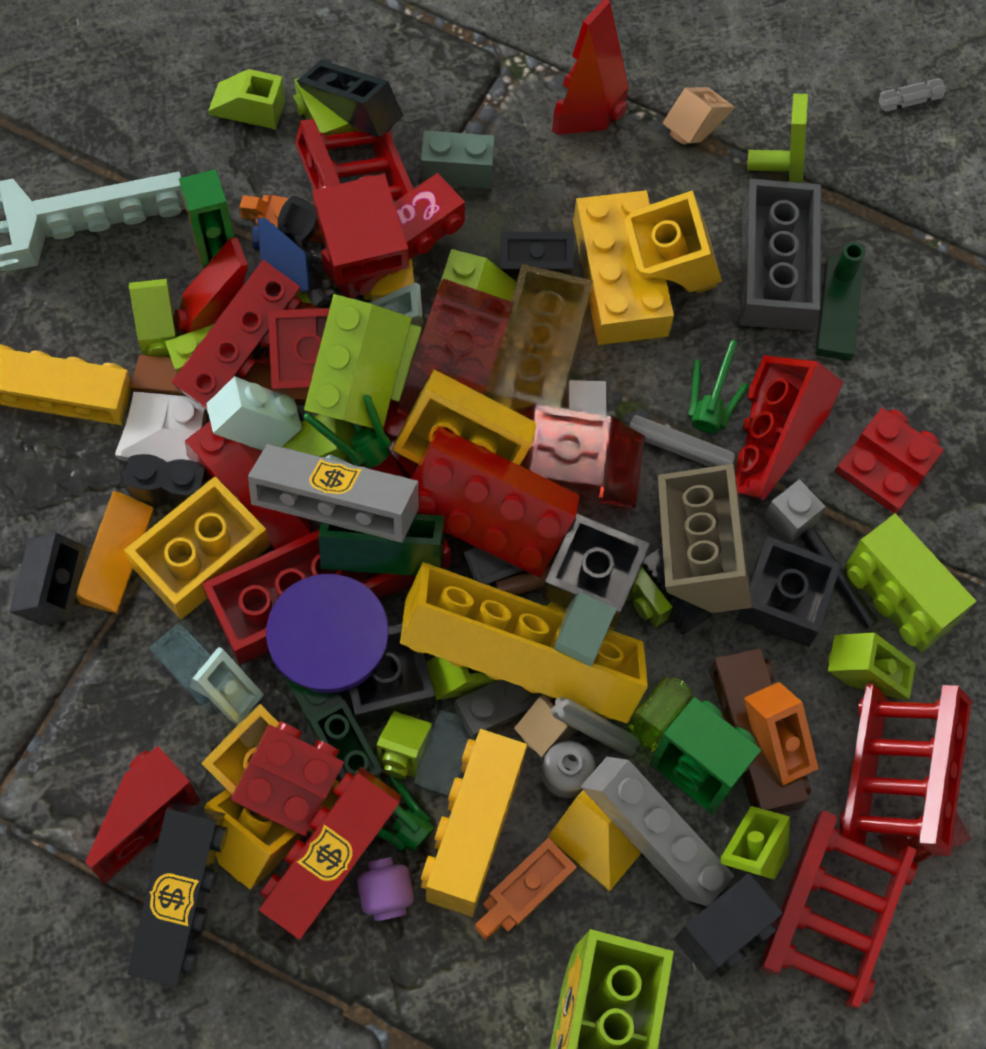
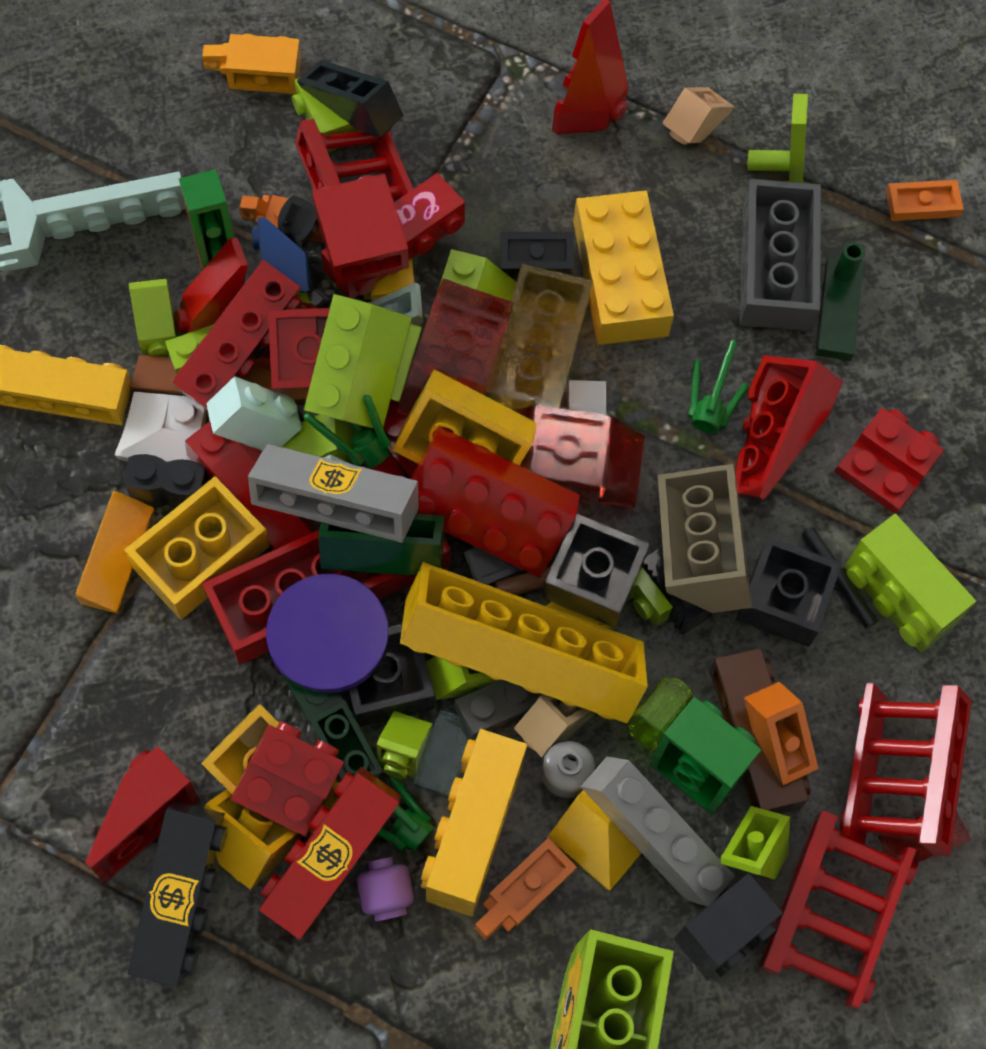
black brick [10,532,87,625] -> none
clear light blue tile [149,622,211,707] -> none
light aqua slope [190,647,264,724] -> none
lime slope [209,69,286,130] -> none
sand green brick [421,130,494,189] -> none
light grey axle [551,697,640,757] -> none
sand green slope [554,592,617,667] -> none
yellow hips [625,190,722,293] -> none
light grey axle [628,415,735,467] -> none
light grey brick [763,479,826,544] -> none
lime slope [828,633,916,700] -> none
light grey axle [878,78,946,112] -> none
none -> light orange hinge [202,34,301,94]
none -> orange plate [885,180,964,221]

